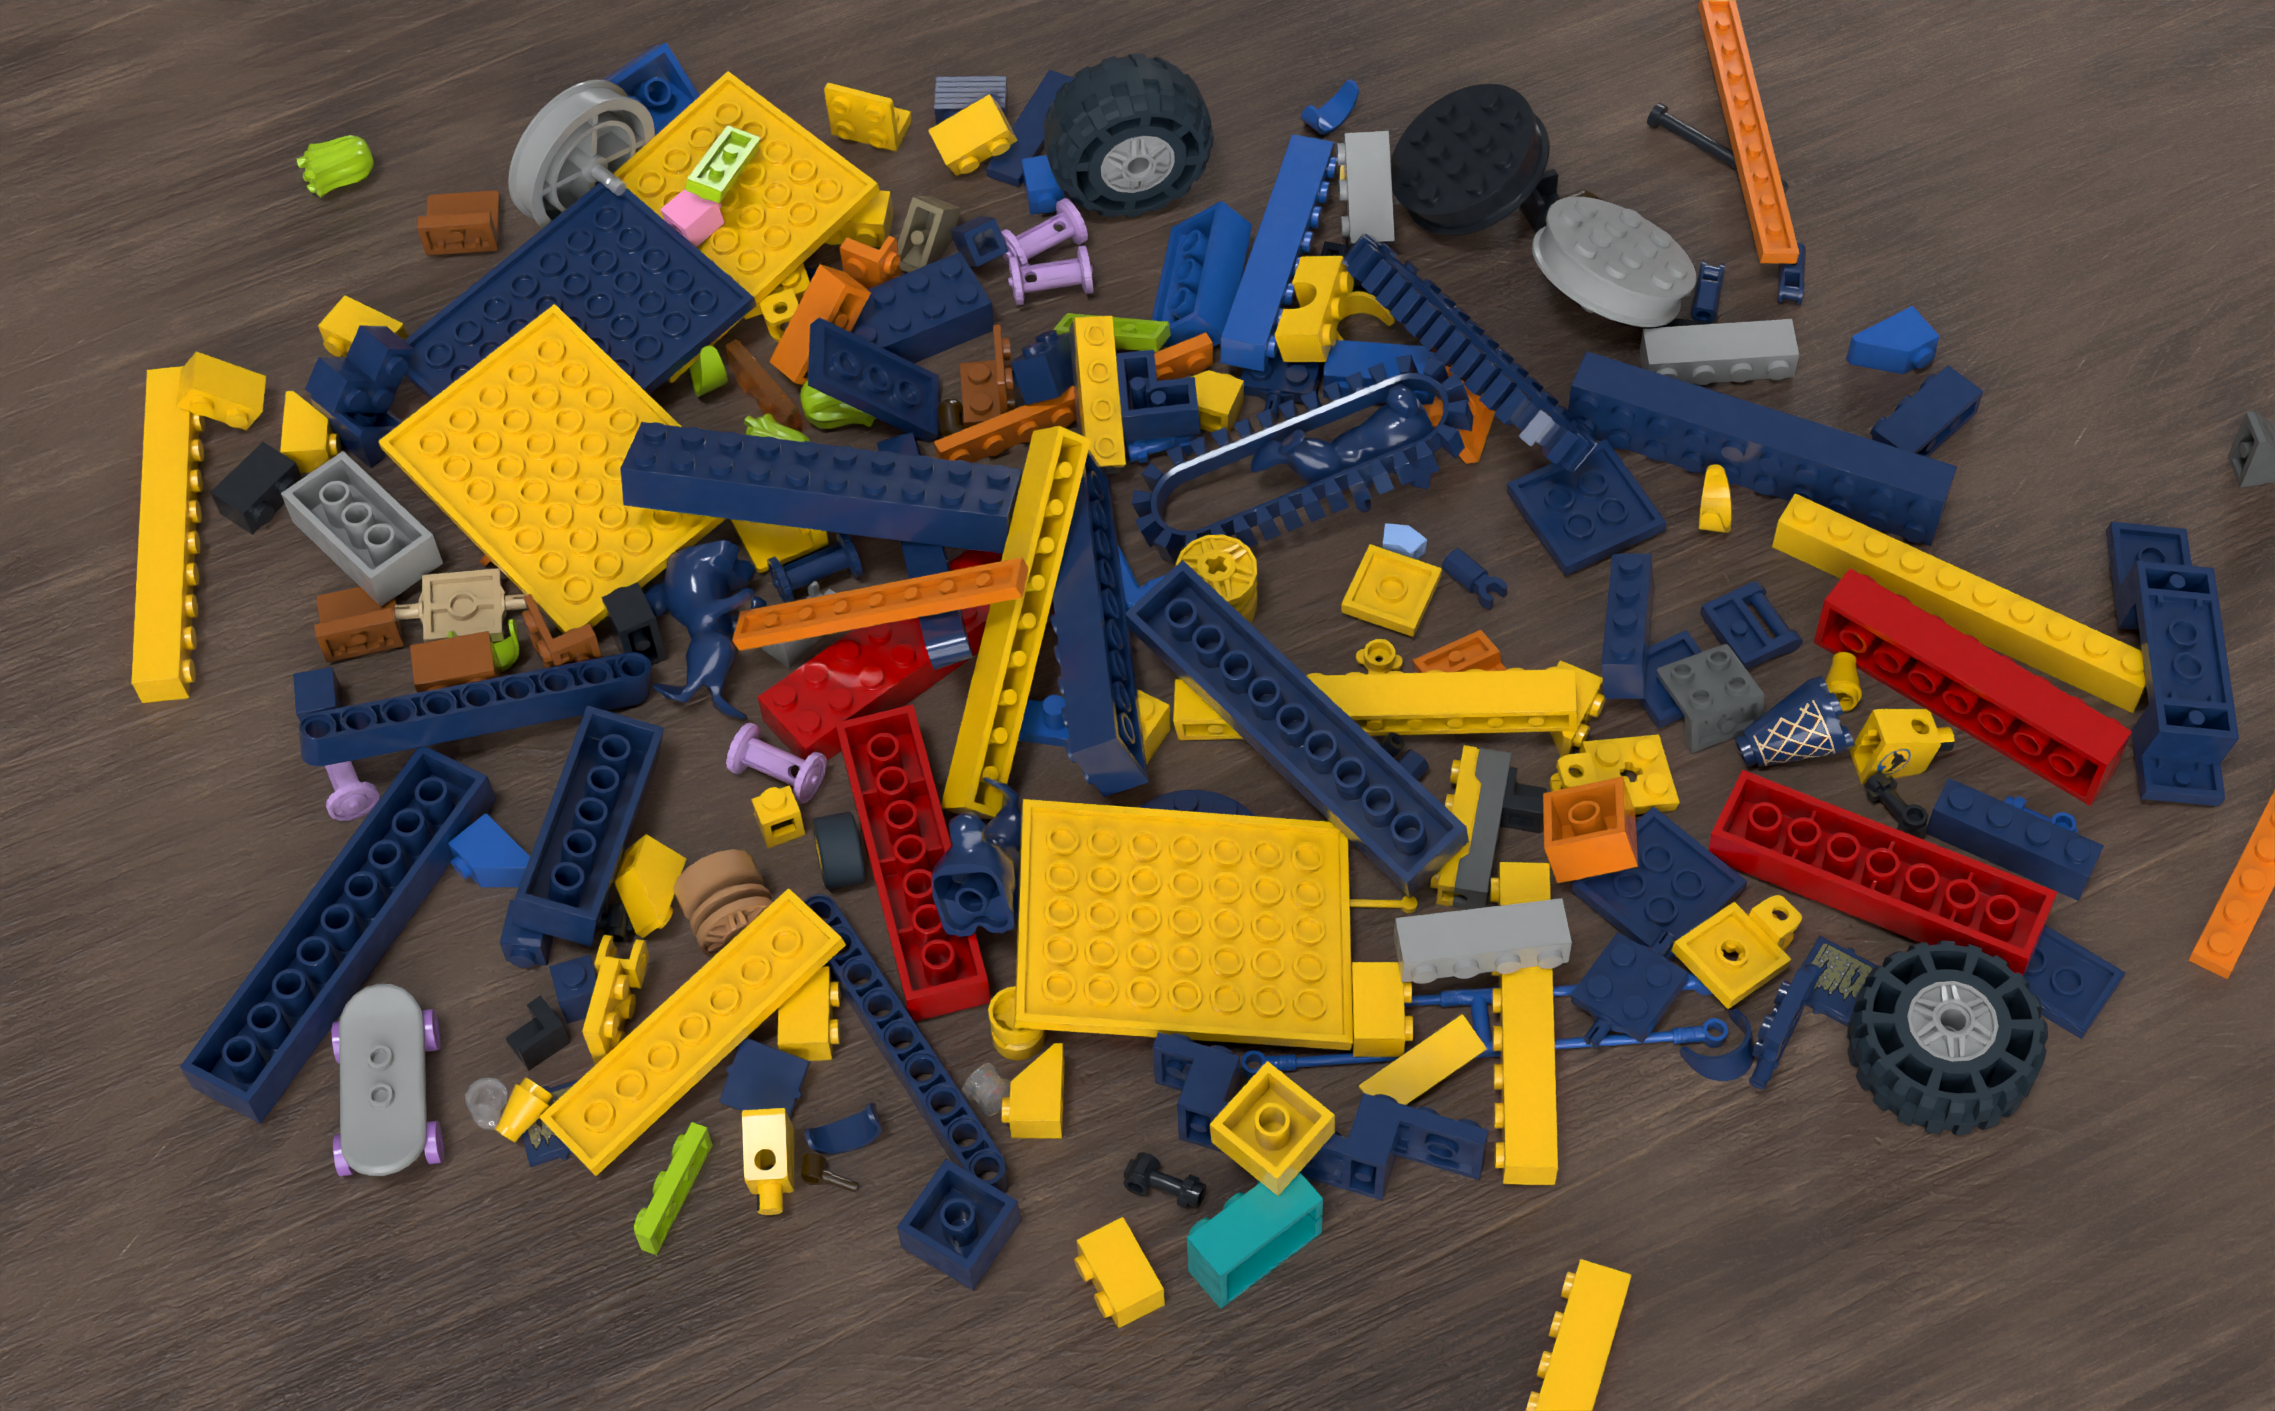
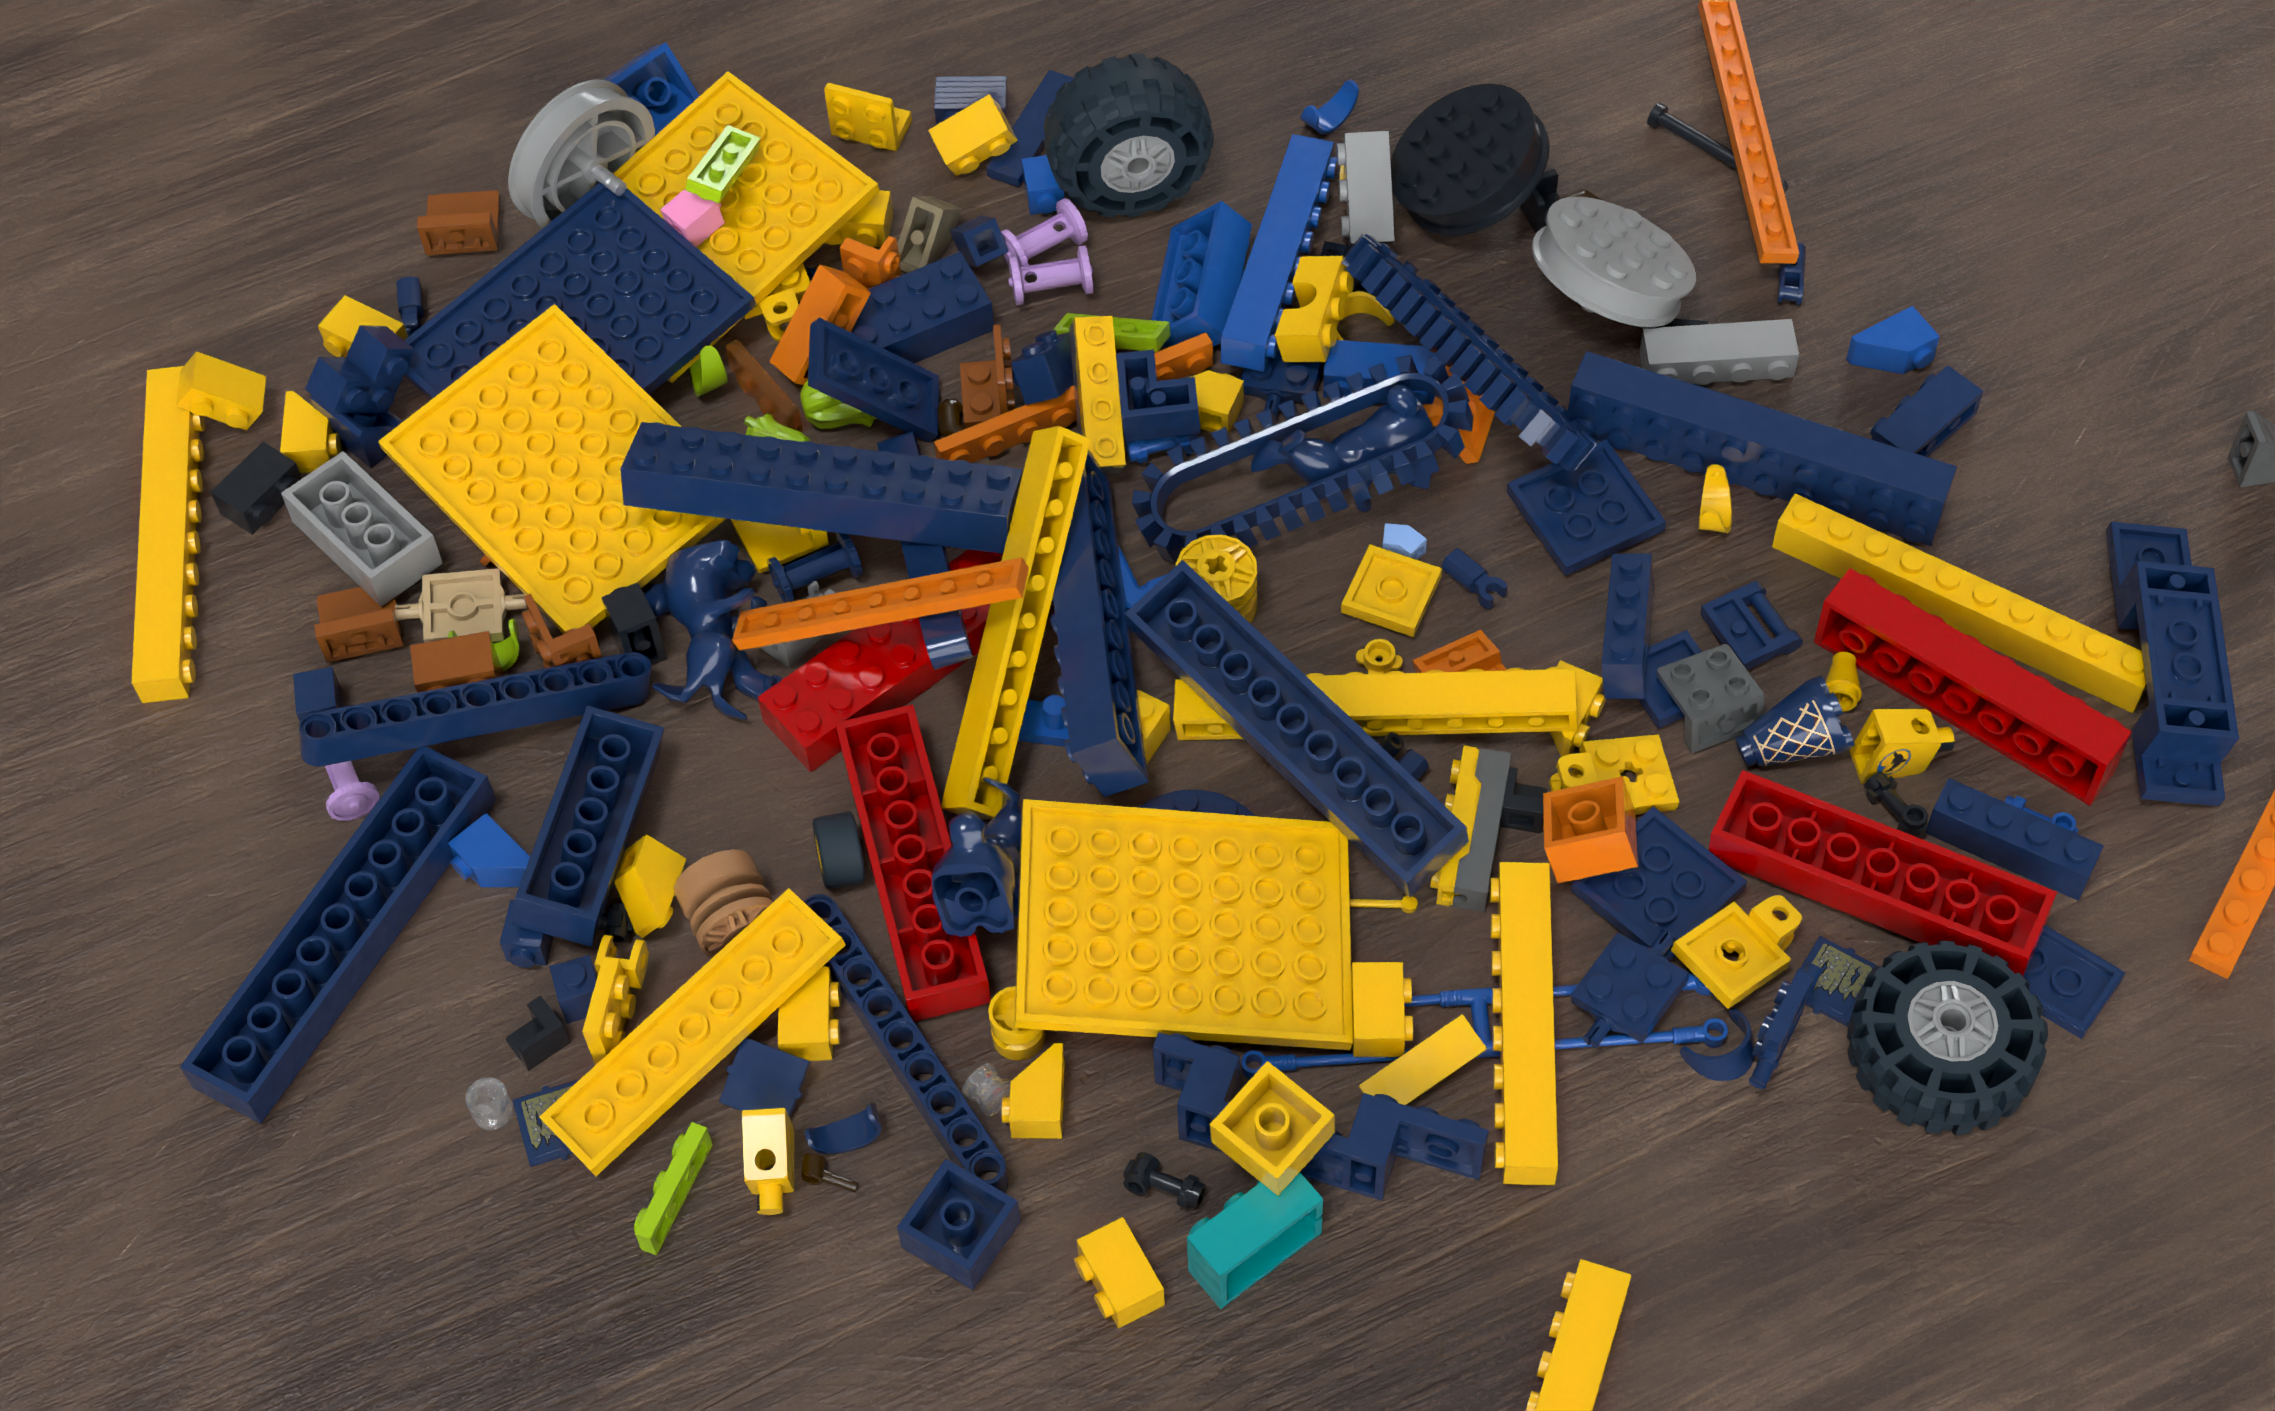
lime piece [296,135,374,198] -> none
light grey piece [332,984,444,1177] -> none
yellow cone [494,1077,553,1143] -> none
lavender hose [726,722,827,804] -> none
yellow brick [751,785,806,849] -> none
light grey brick [1394,898,1572,984] -> none
dark blue bar [1691,260,1725,324] -> none
none -> dark blue bar [396,277,424,337]
none -> dark blue arm [730,651,782,700]

